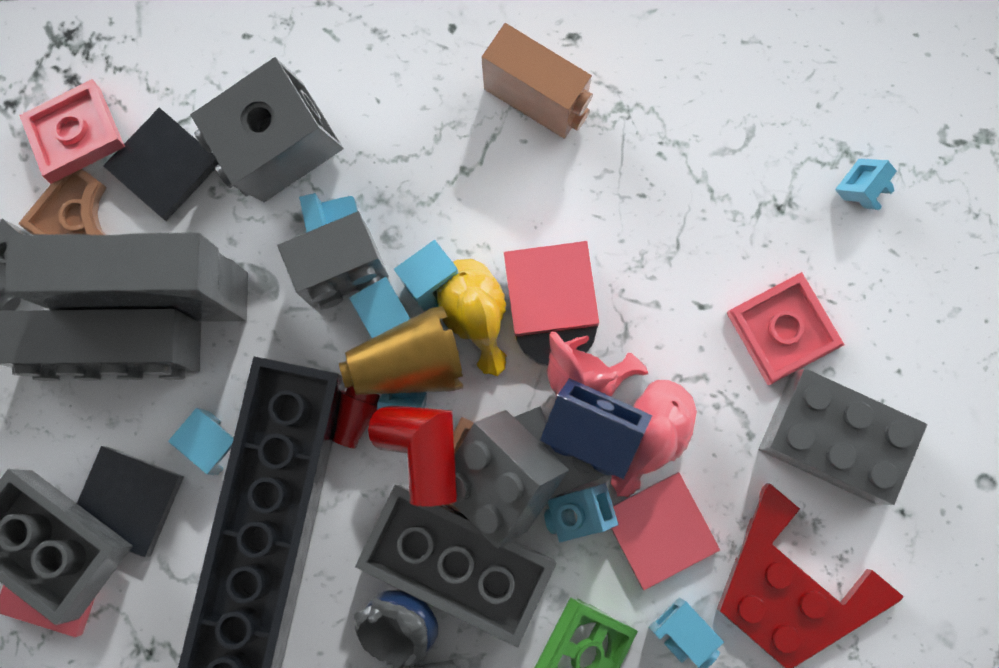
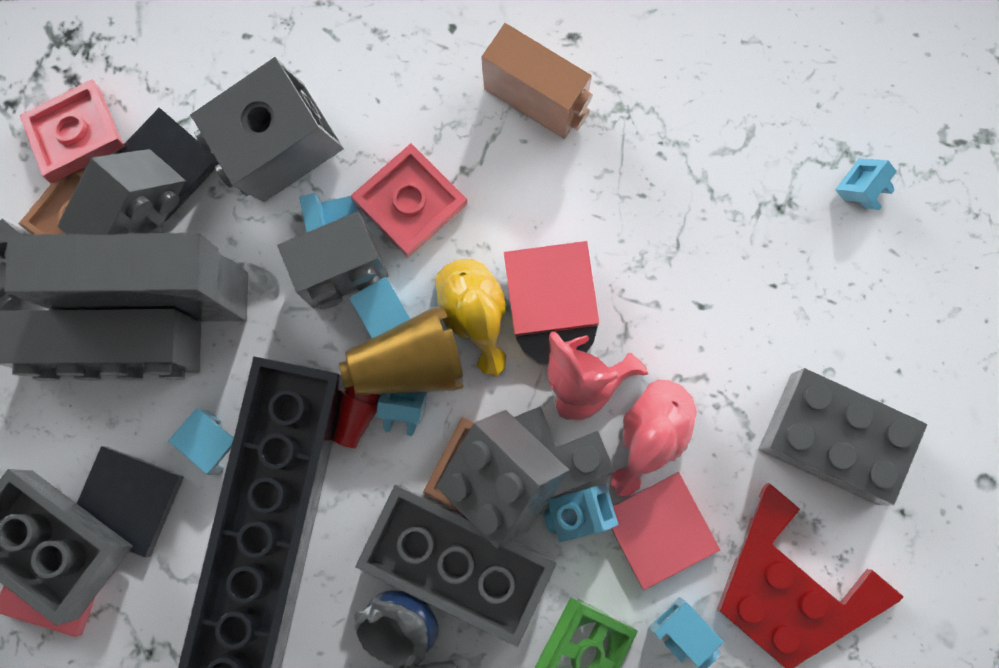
red brick [368,405,457,506] -> none
medium azure panel [394,240,458,312] -> none
dark blue brick [539,378,653,480] -> none
coral tile [727,272,845,385] -> none
none -> dark grey brick [58,149,186,235]
none -> coral tile [351,143,468,258]

